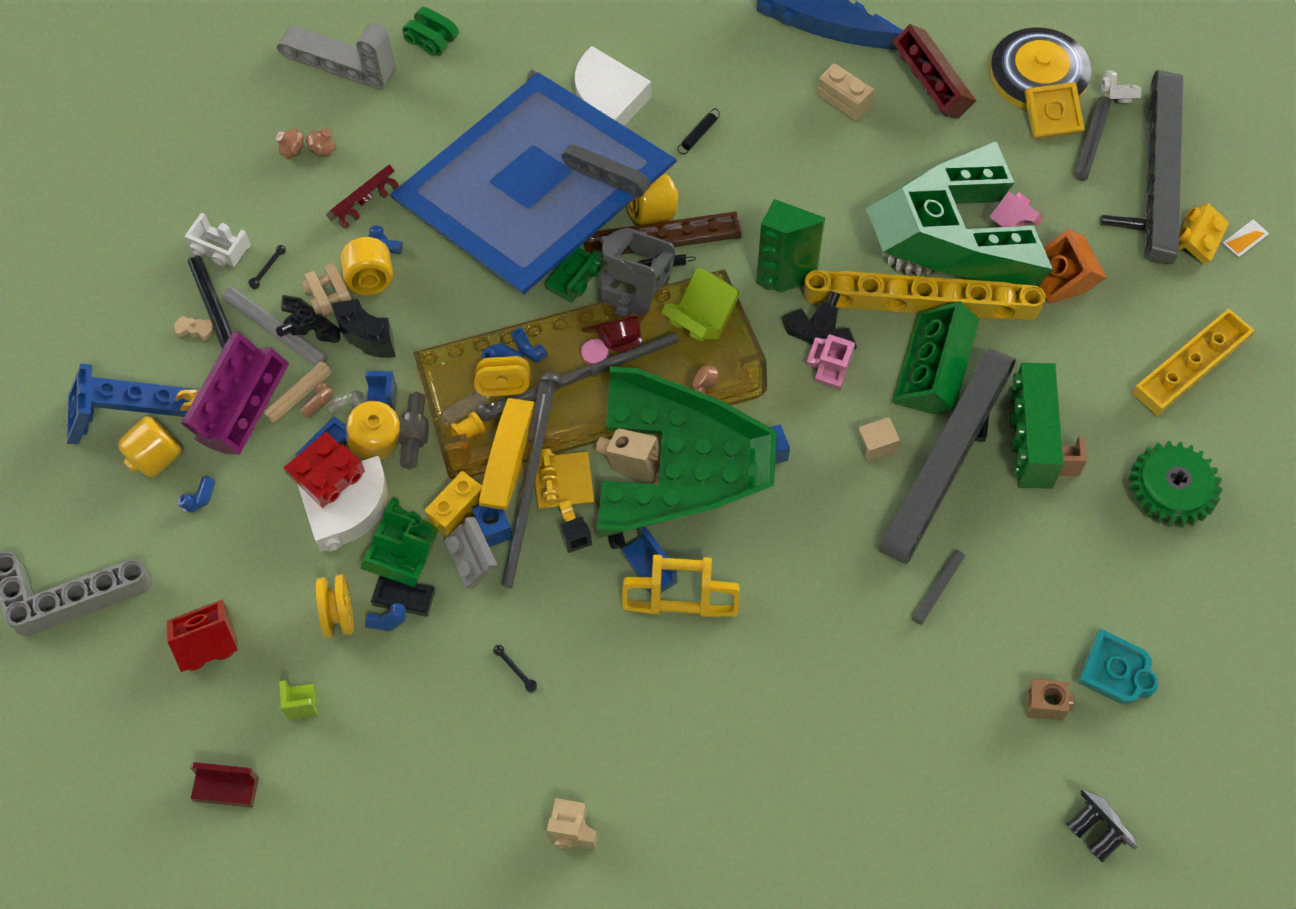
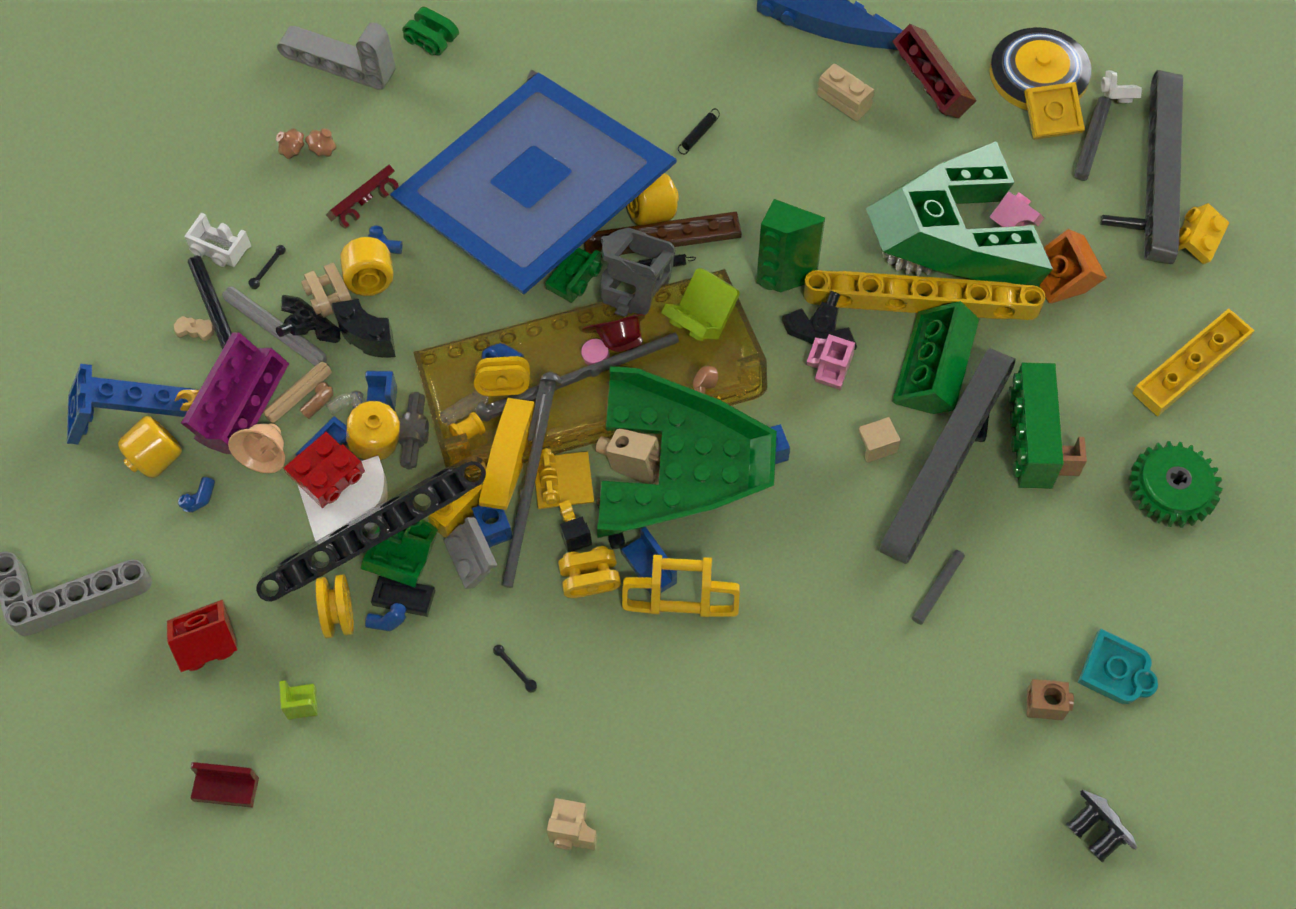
blue arm [511,328,548,363] -> none
dark grey beam [561,144,651,197] -> none
white brick [575,46,651,126] -> none
sticker [1223,220,1269,257] -> none
none -> light nougat hat [228,423,285,473]
none -> black beam [256,456,486,602]
none -> yellow brick [558,546,621,598]

